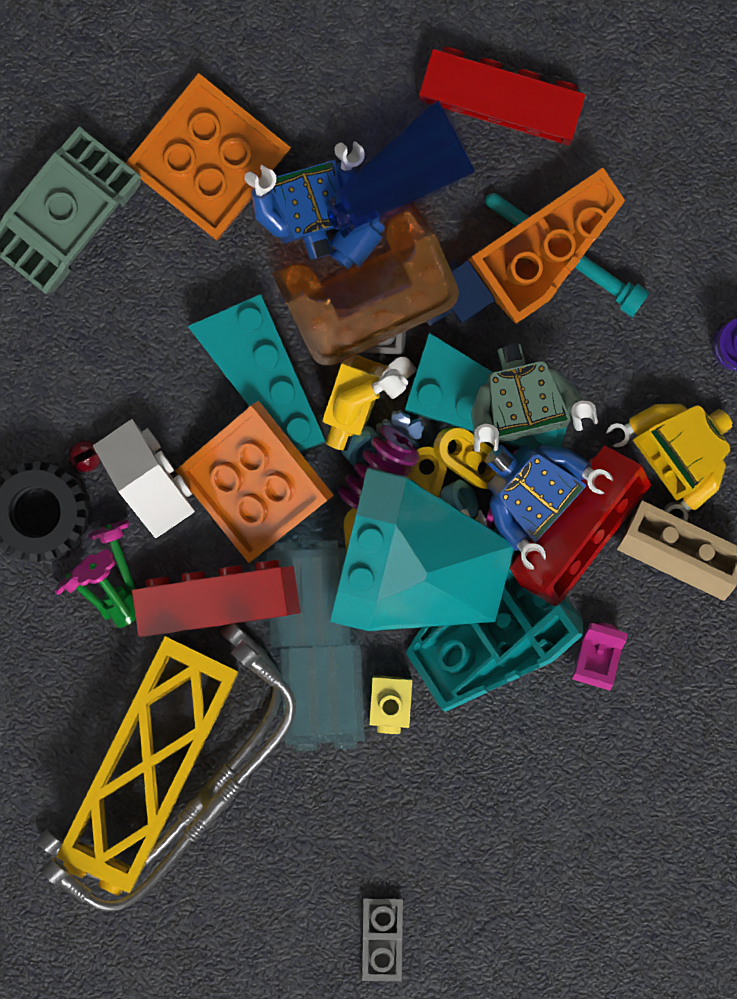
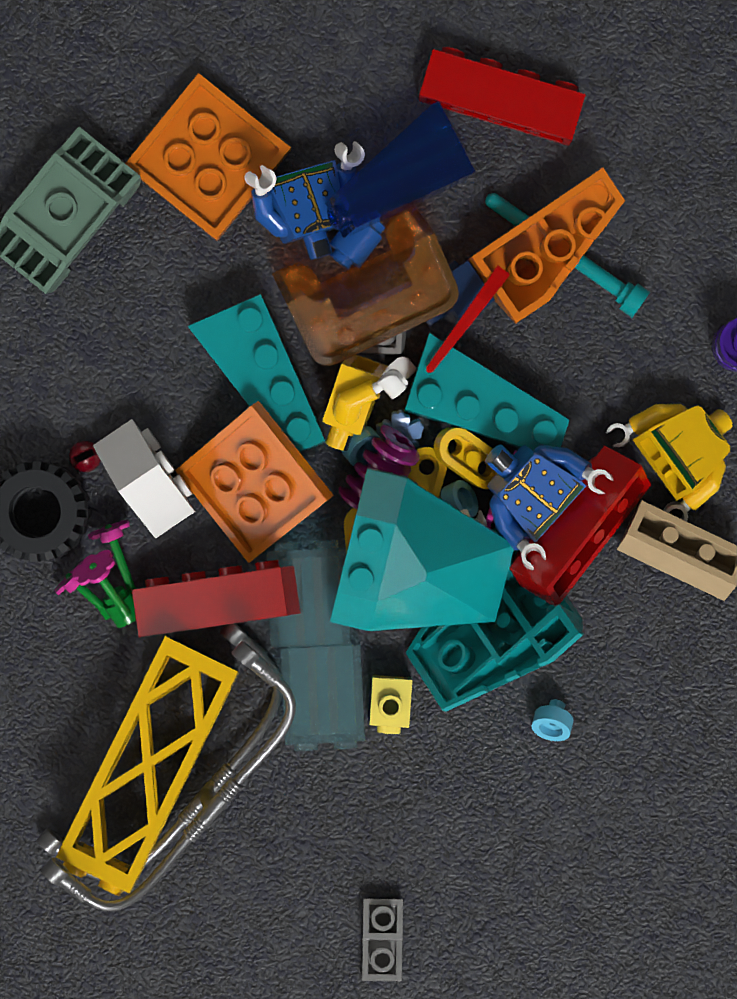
sand green torso [470,344,598,452] -> none
dark pink bracket [572,623,628,691] -> none
none -> red sticker [426,265,510,373]
none -> medium azure tile [531,699,574,741]

